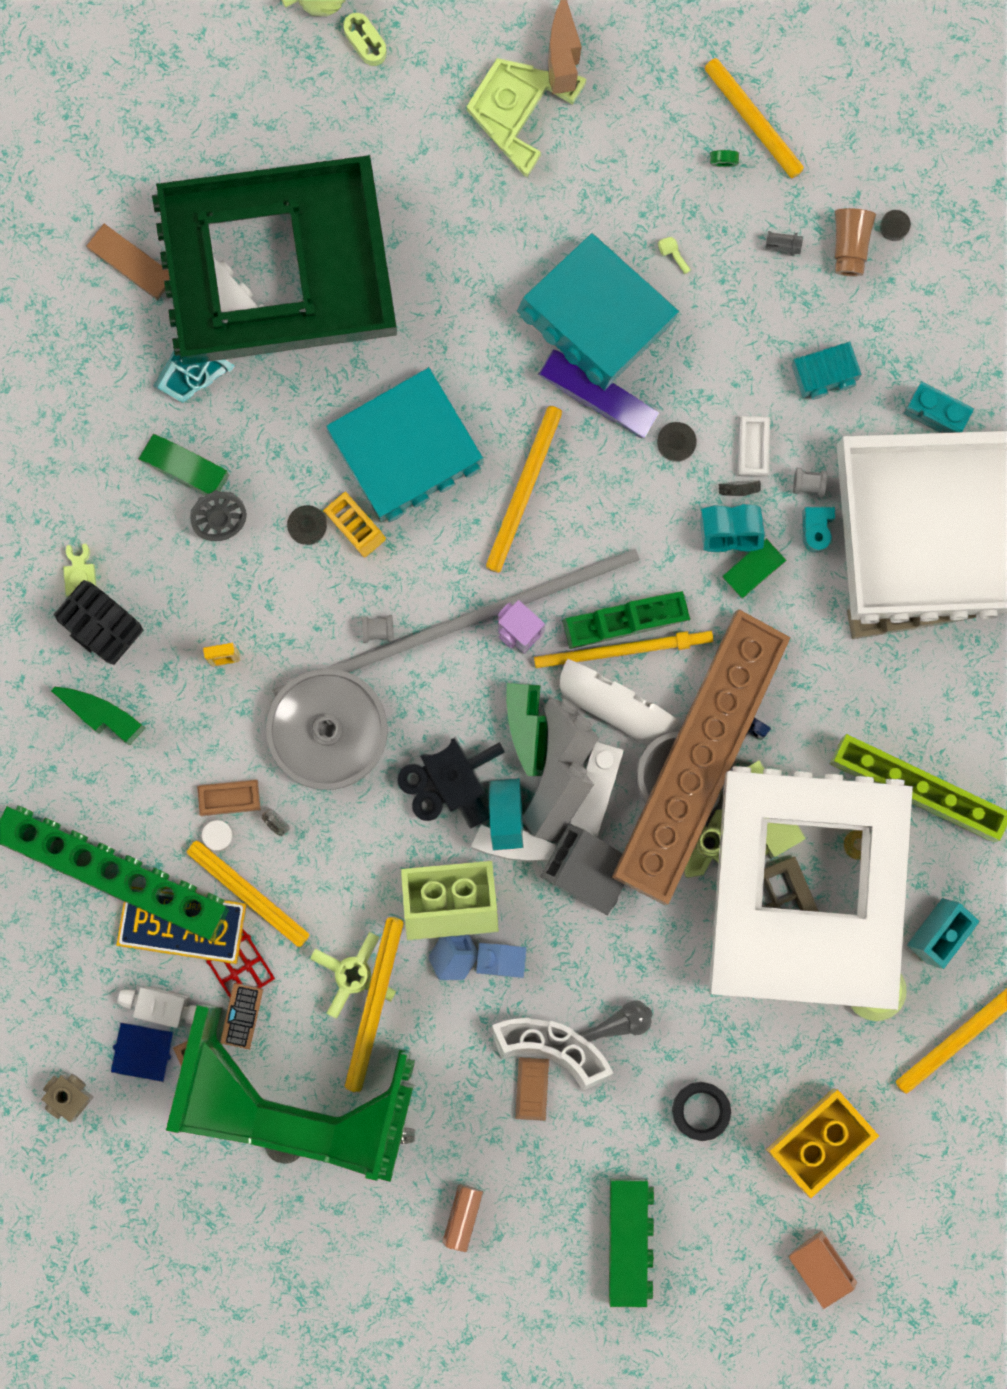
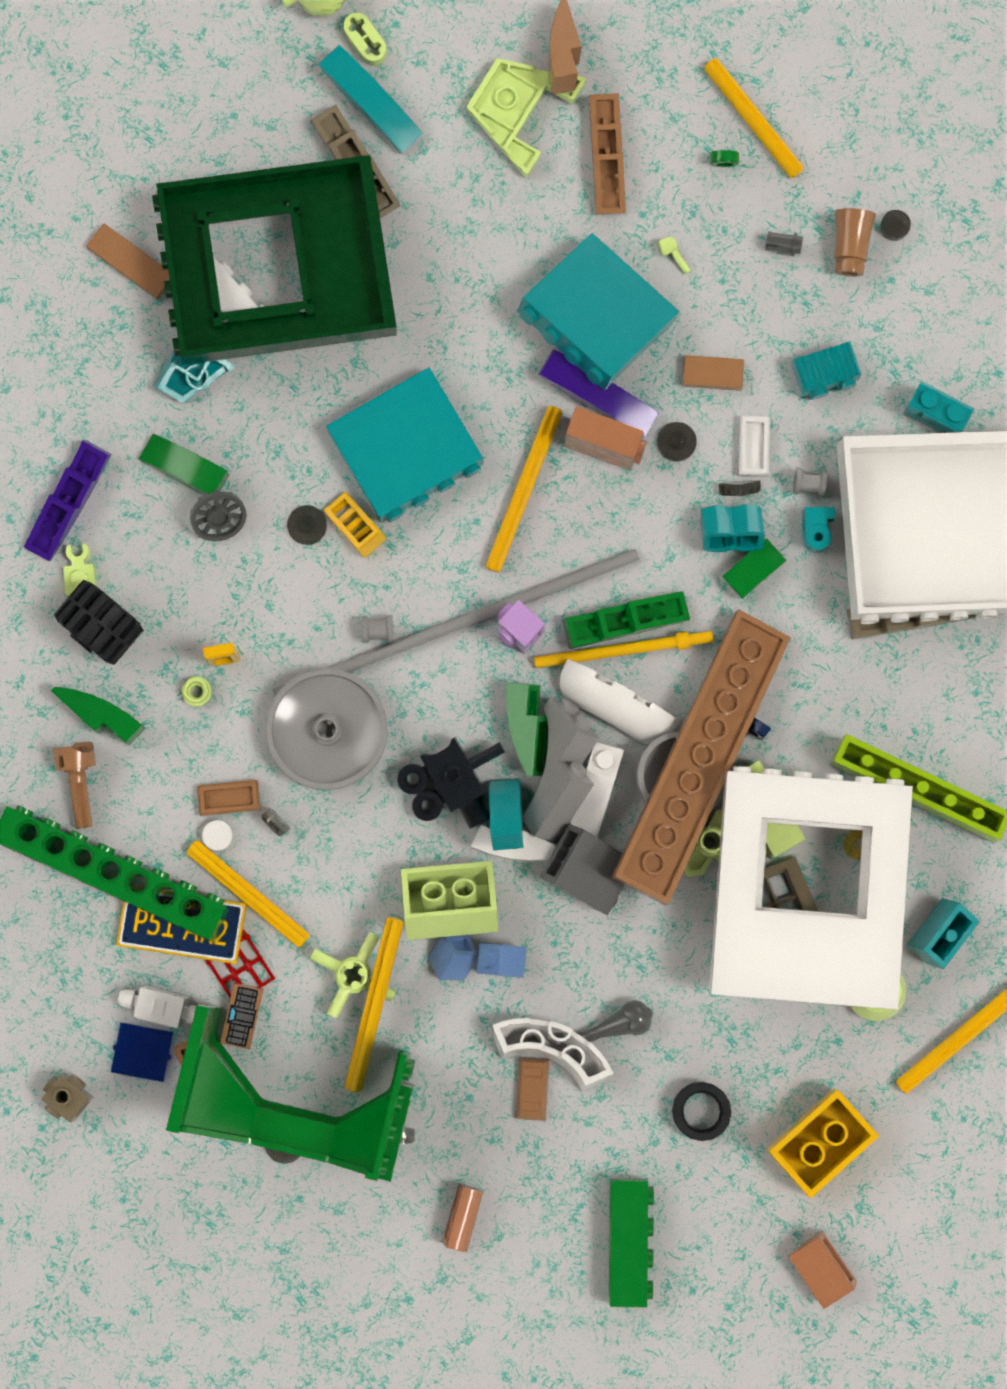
none -> dark purple slope [24,440,112,561]
none -> medium nougat piece [53,742,96,829]
none -> yellowish green plate [182,676,212,707]
none -> dark tan slope [310,105,401,218]
none -> teal slope [317,44,423,153]
none -> nougat brick [564,406,647,471]
none -> medium nougat slope [589,93,626,214]
none -> medium nougat tile [682,355,744,391]

